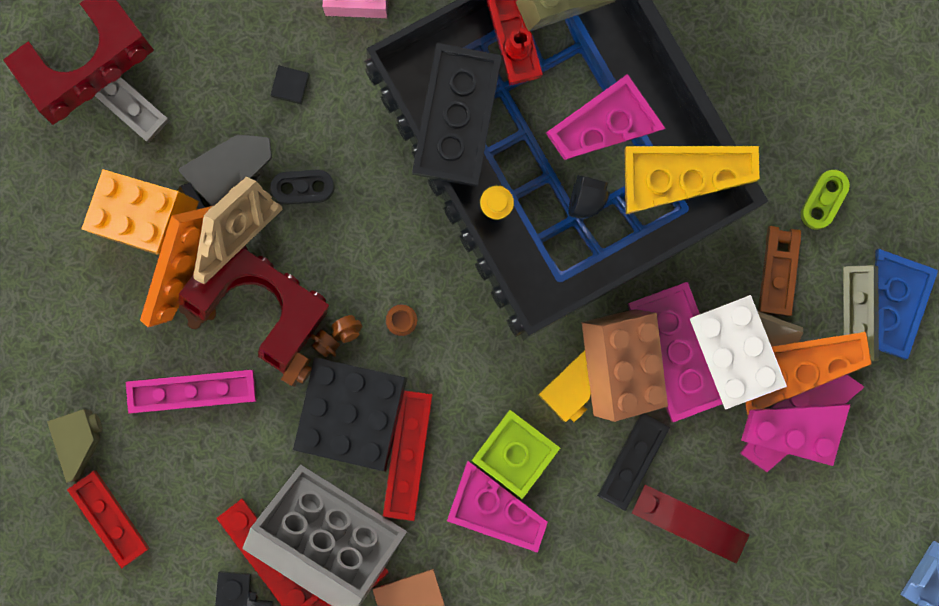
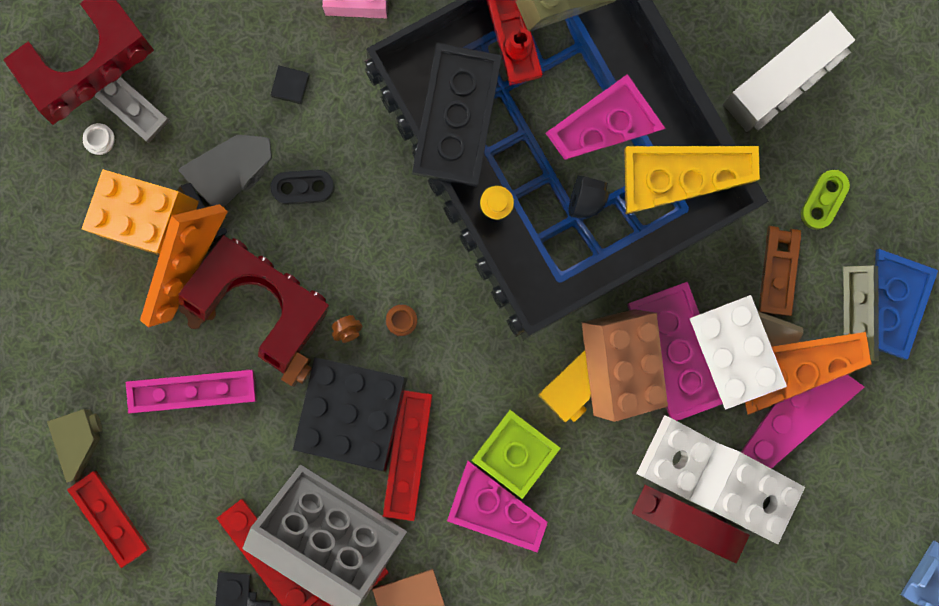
tan wing [194,177,283,284] -> none
reddish brown plate [310,329,340,358] -> none
black tile [597,413,670,511] -> none
dark pink wing [741,404,850,466] -> none
none -> white plate [83,123,115,155]
none -> white bracket [636,415,805,544]
none -> white brick [723,11,855,132]

